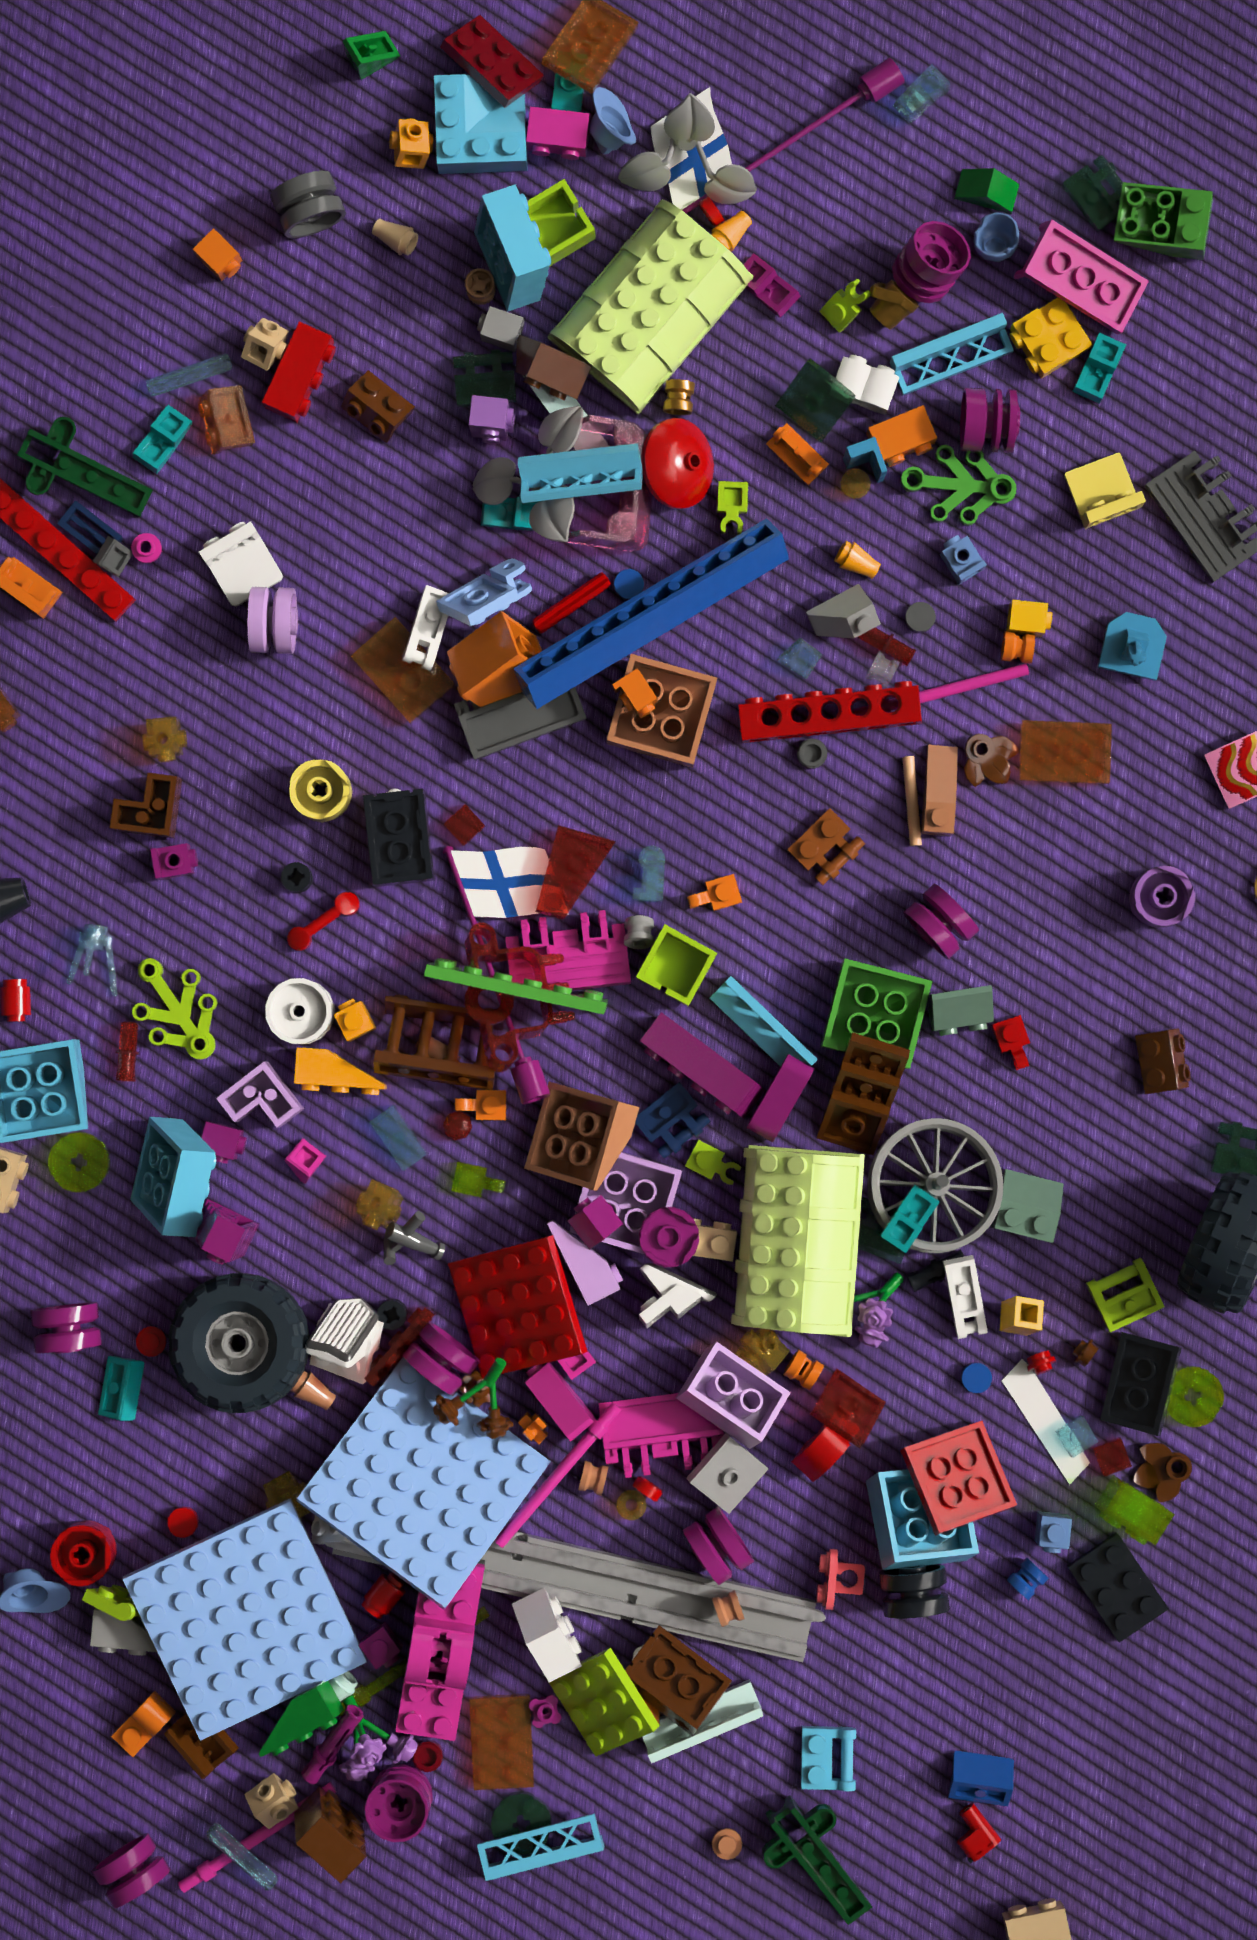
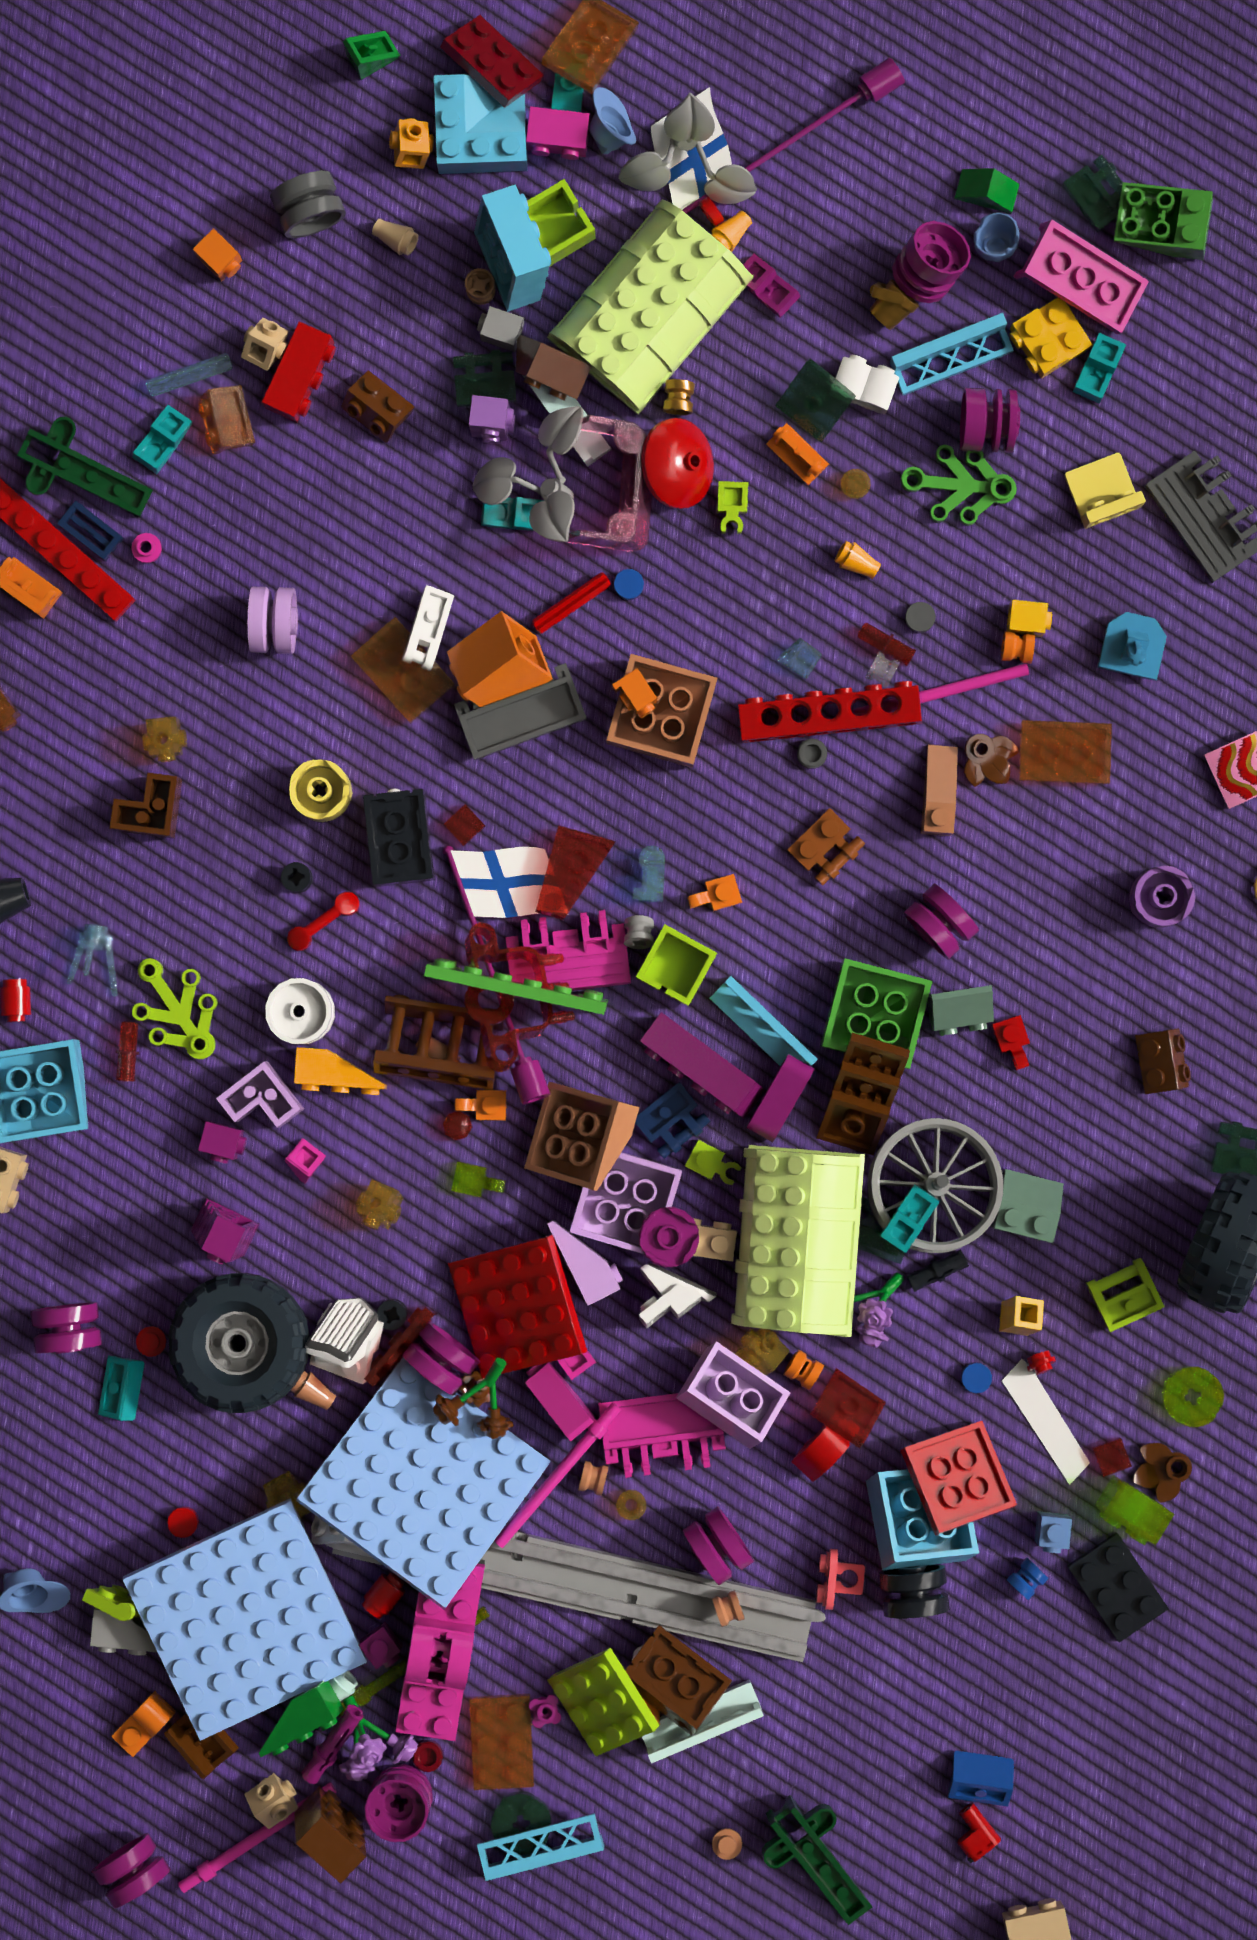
clear neon green plate [48,1132,110,1192] -> none
red brick [50,1520,117,1586] -> none
dark grey tile [93,536,133,578] -> none
medium azure slope [130,1117,216,1237] -> none
magenta brick [150,843,198,880] -> none
white bracket [199,521,283,607] -> none
clear light blue axle [206,1823,278,1891] -> none
light orange brick [334,999,377,1042] -> none
clear light blue panel [370,1105,428,1171] -> none
dark grey piece [383,1211,445,1265] -> none
light blue plate [436,558,532,626] -> none
white brick [512,1588,582,1682] -> none
blue brick [513,518,789,709] -> none
medium azure fence [518,443,642,503] -> none
orange plate [518,1411,548,1444] -> none
magenta brick [567,1195,623,1250] -> none
red tile [632,1476,663,1502] -> none
light grey plate [686,1433,768,1514] -> none
medium azure plate [801,1726,856,1791] -> none
light grey slope [806,584,881,638] -> none
lime plate [819,279,871,333] -> none
dark azure panel [843,437,887,483] -> none
orange brick [866,405,937,467] -> none
clear light blue leg [893,64,950,124] -> none
light nougat bar [902,756,922,846] -> none
medium blue brick [940,535,987,585] -> none
white plate [943,1255,988,1339] -> none
clear light blue plate [1055,1416,1098,1458] -> none
reddish brown plate [1072,1339,1099,1367] -> none
black plate [1100,1332,1182,1436] -> none

